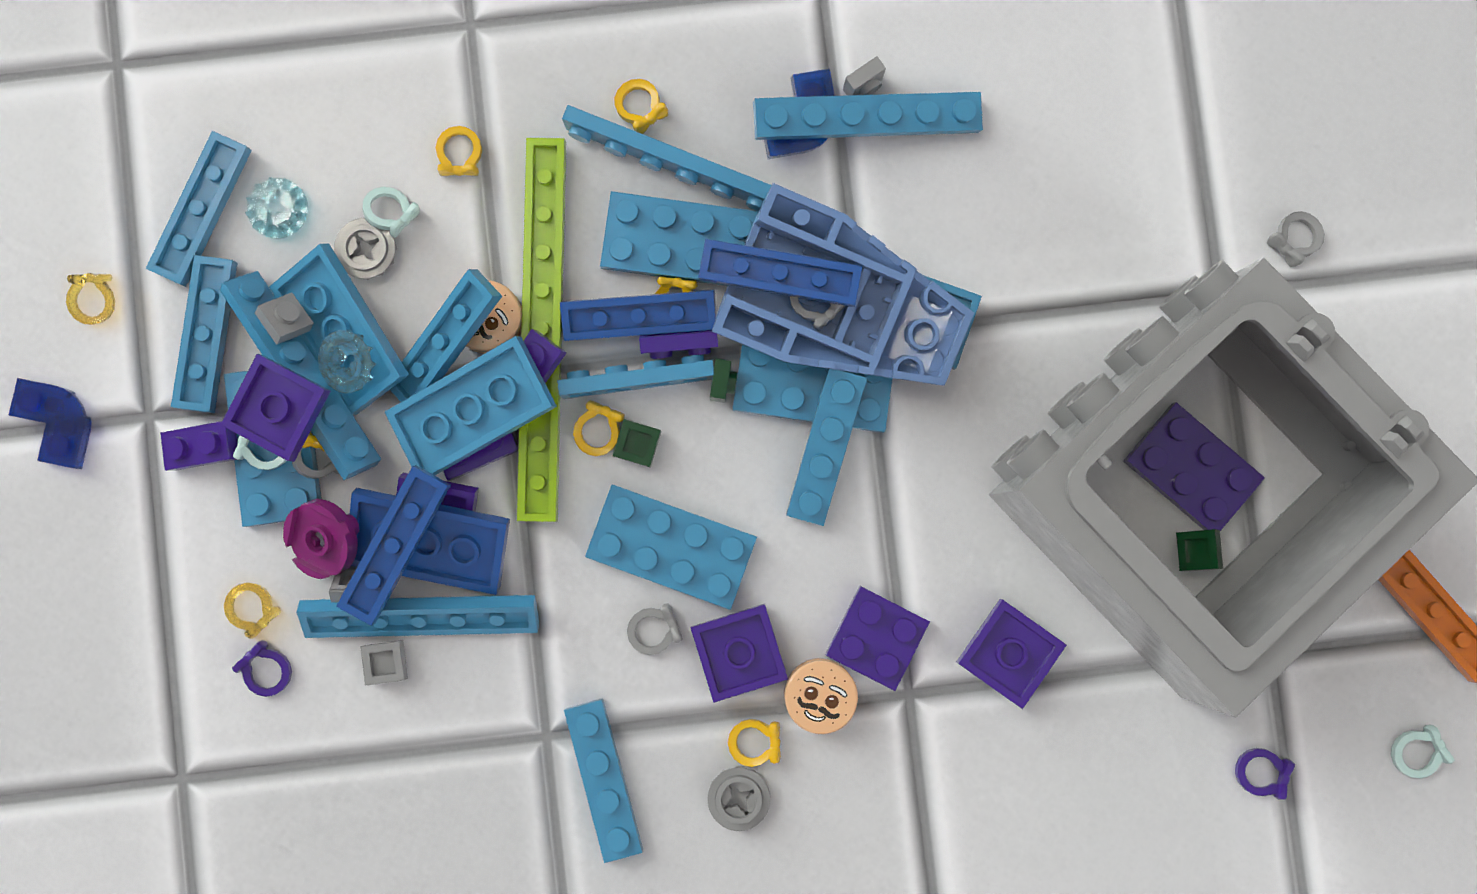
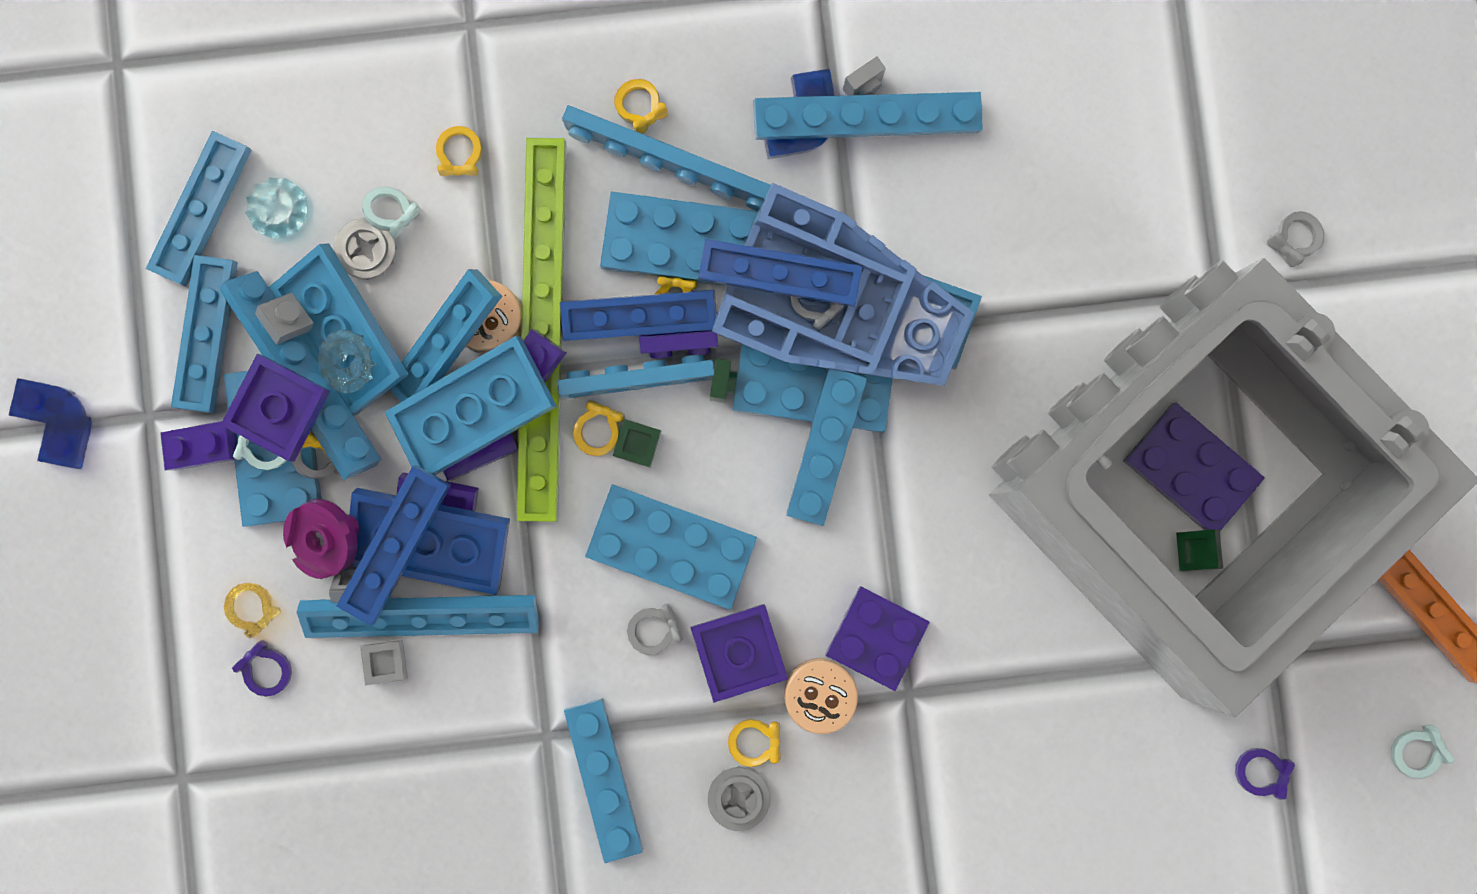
clear yellow piece [66,273,115,325] -> none
dark purple plate [956,599,1067,709] -> none

